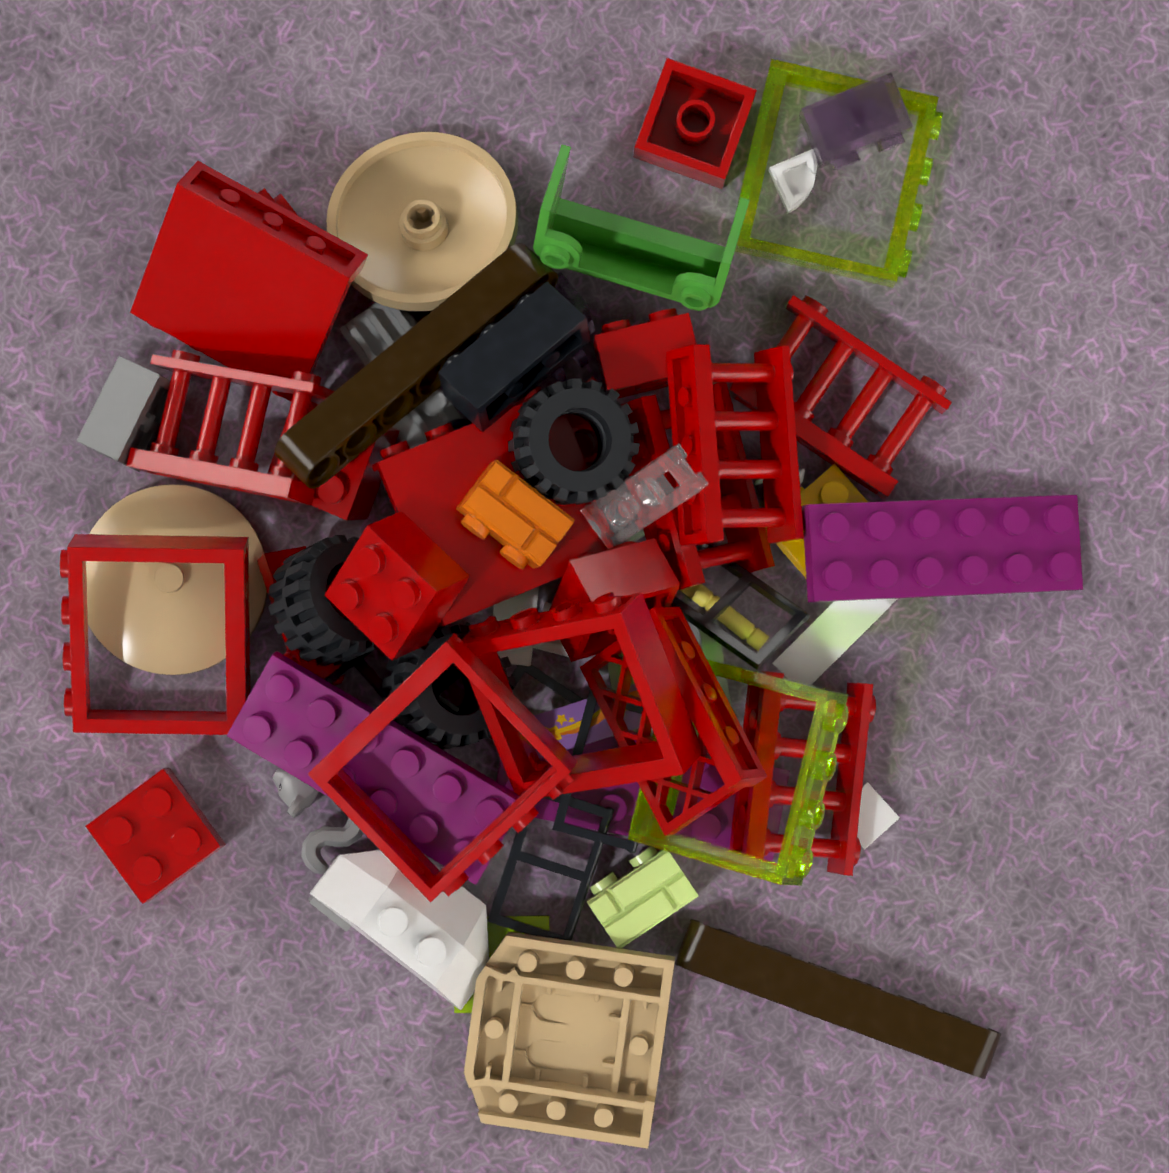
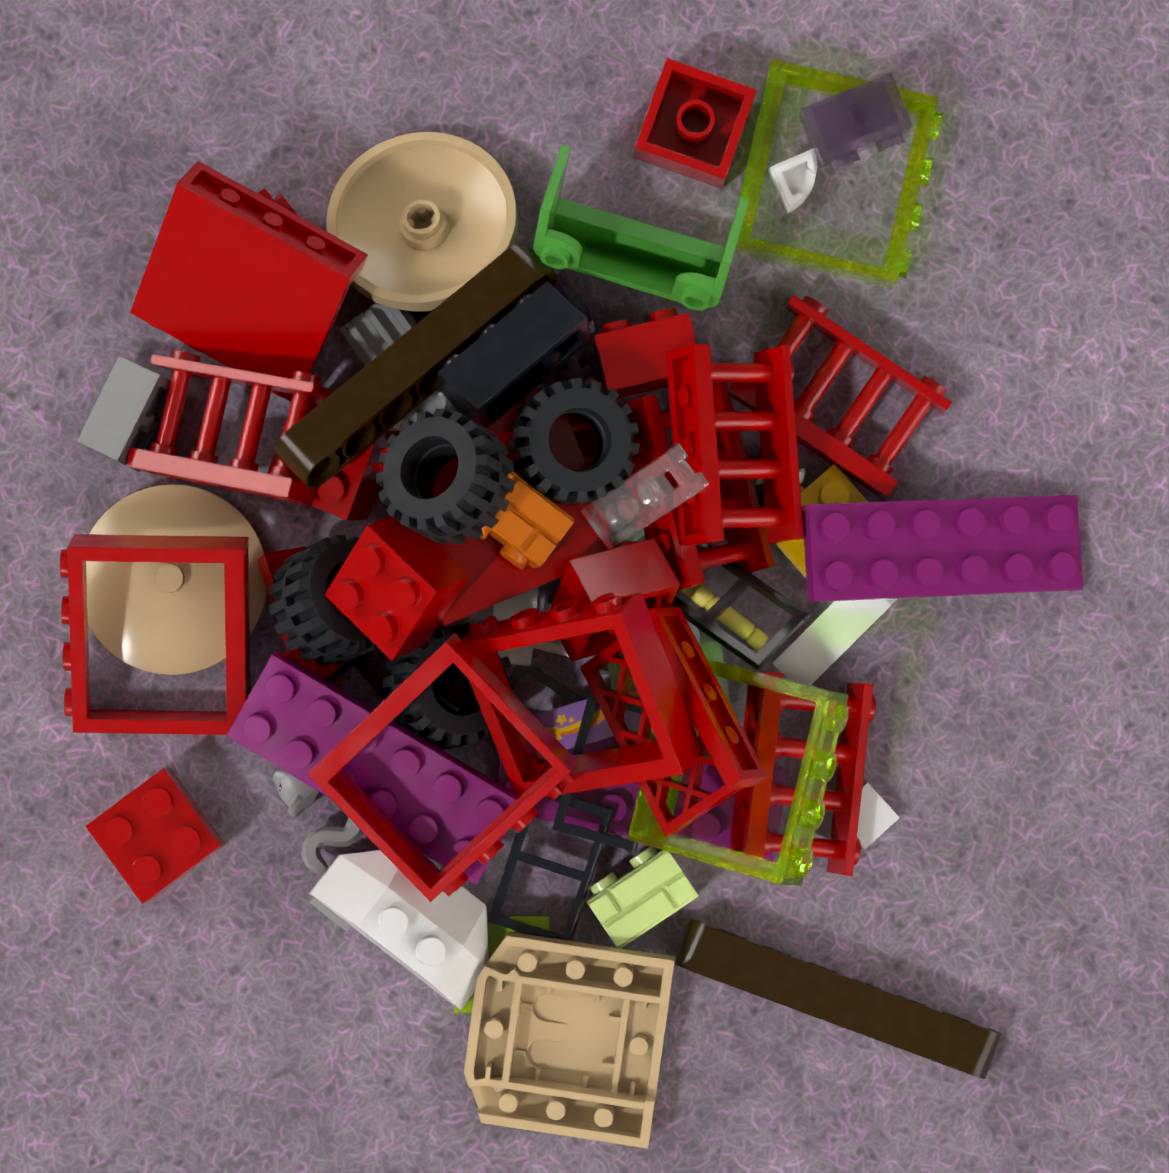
none -> black tyre [376,409,515,545]

